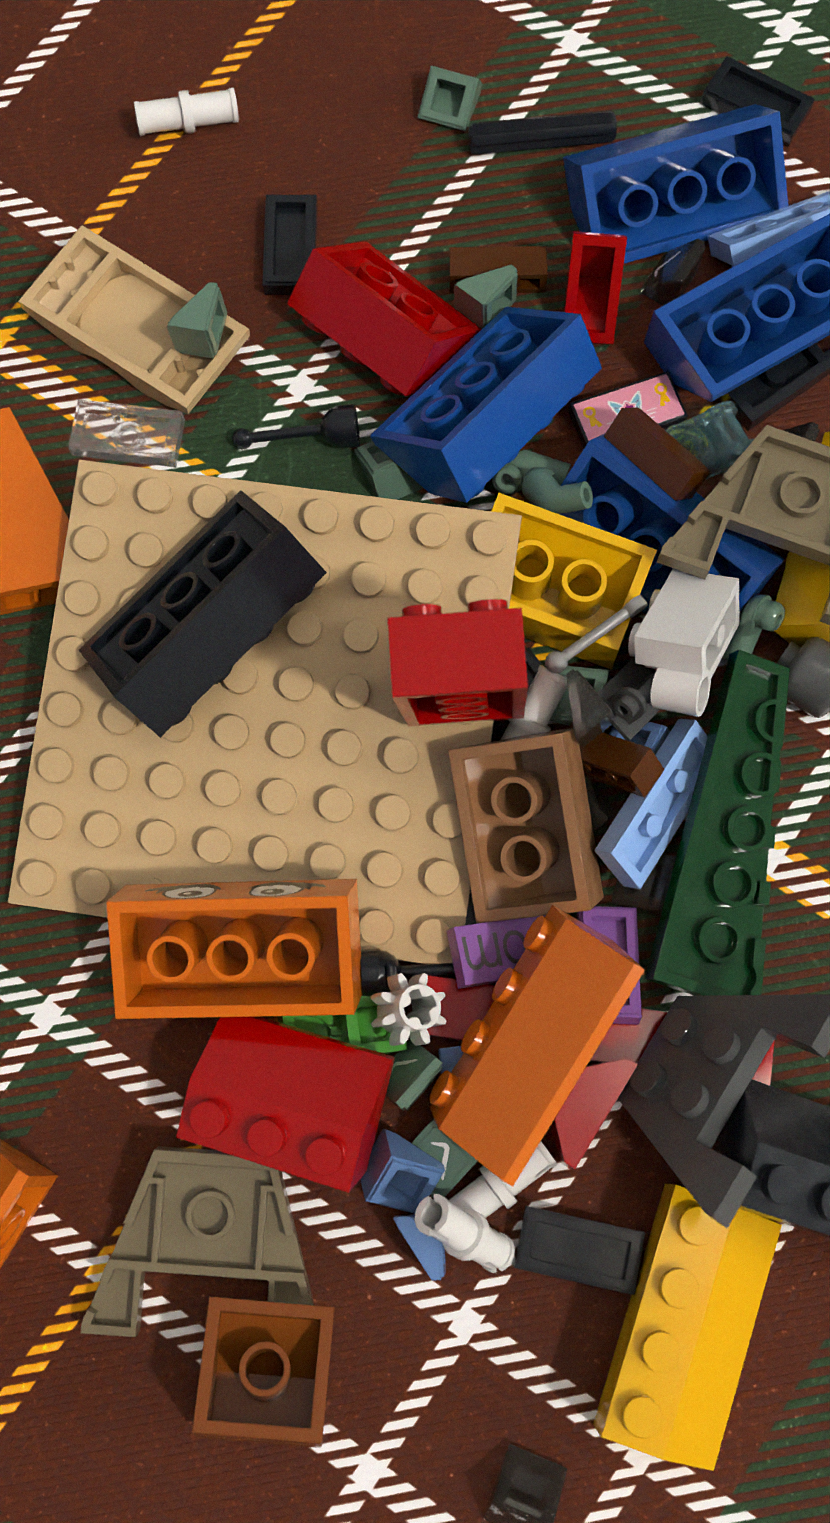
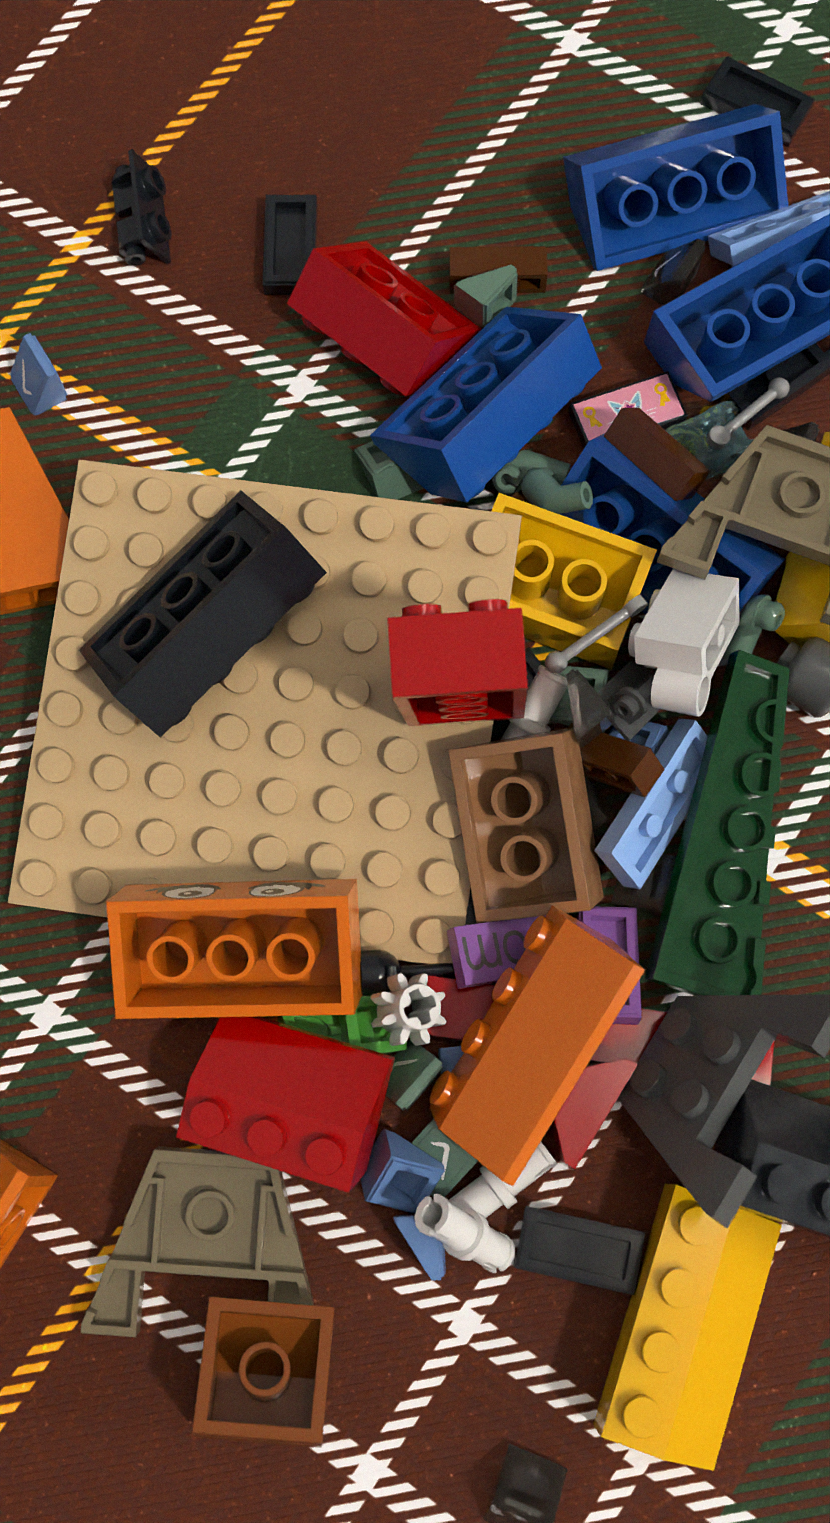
tan slope [18,225,250,414] -> none
clear plate [68,399,185,468] -> none
white pin [134,88,239,136] -> none
sand green slope [167,282,228,359] -> none
black hinge [232,404,360,450] -> none
sand green slope [418,65,483,132] -> none
black axle [468,110,617,155] -> none
red slope [564,231,627,344] -> none
none -> medium blue slope [11,333,67,415]
none -> black hinge [111,149,172,266]
none -> light grey hinge [706,377,790,450]

